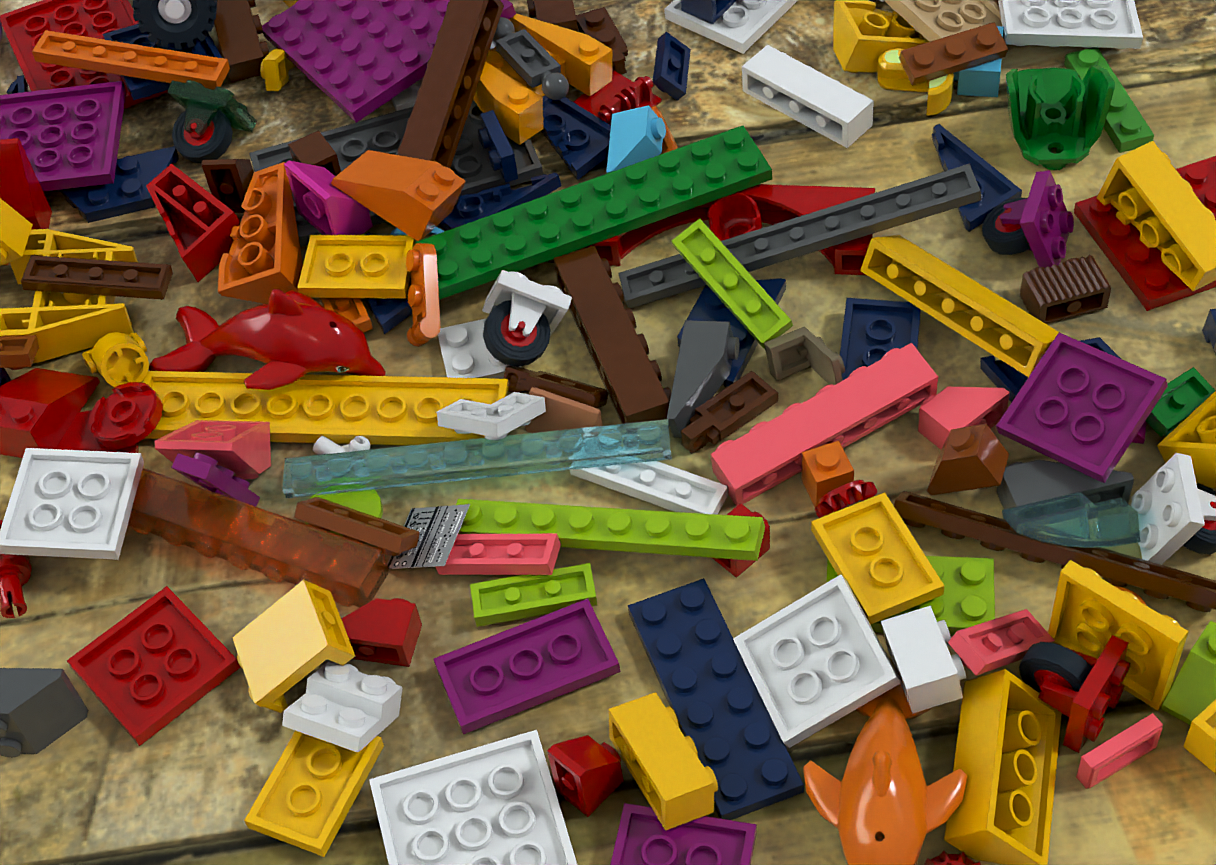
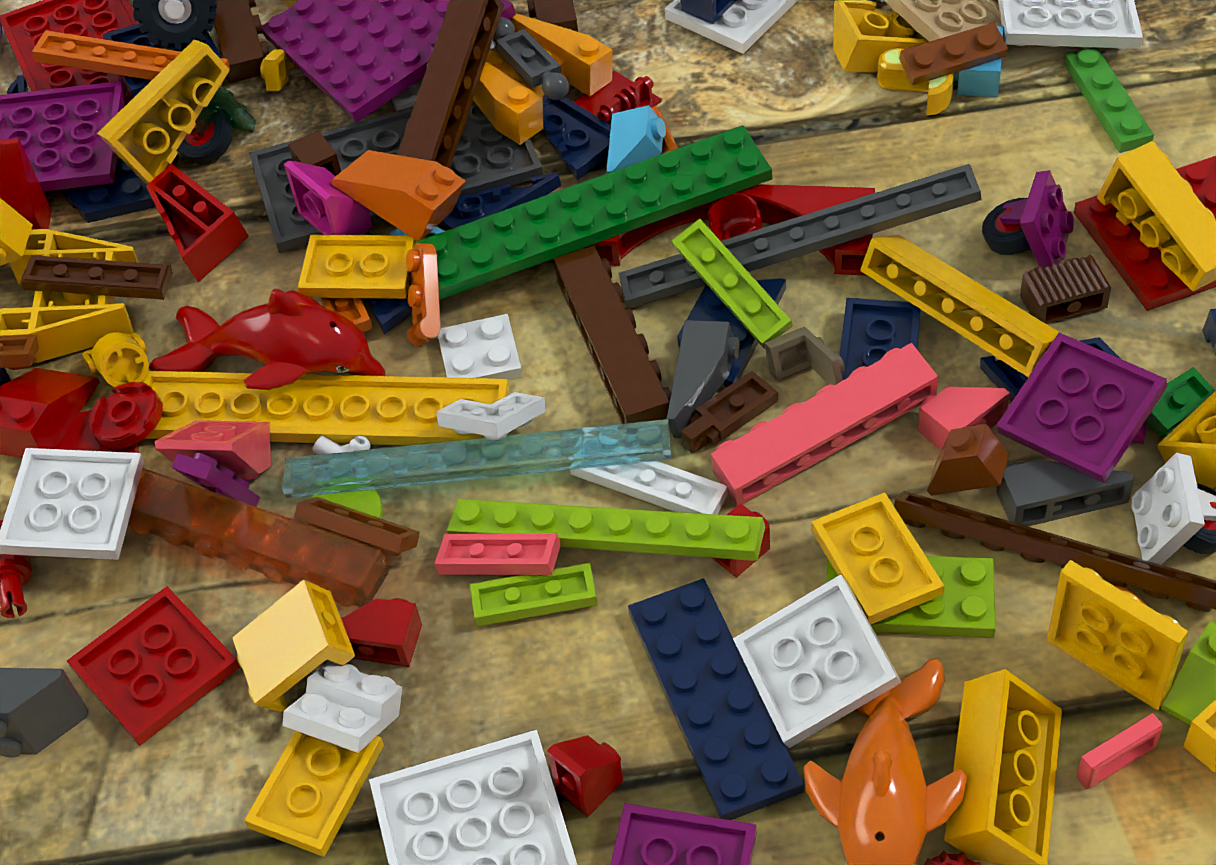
reddish brown slope [201,159,254,213] -> none
orange wedge [218,162,303,304] -> none
light grey sticker [385,504,470,569] -> none
magenta plate [433,599,621,735] -> none
dark blue plate [478,110,518,183] -> none
plate [482,270,572,367] -> none
reddish brown hinge [503,365,609,408] -> none
nougat slope [525,387,604,450] -> none
reddish brown hinge [576,7,628,75] -> none
yellow brick [608,692,718,831] -> none
dark blue plate [653,32,691,101] -> none
white brick [742,45,874,148] -> none
orange brick [801,441,854,507] -> none
red gear [814,480,878,518] -> none
white brick [881,606,966,714] -> none
dark blue wing [931,124,1022,232] -> none
coral plate [947,609,1055,676] -> none
clear light blue slope [1002,492,1141,548] -> none
green piece [1006,65,1115,170] -> none
red plate [1019,635,1131,753] -> none
none -> yellow wedge [97,40,230,184]

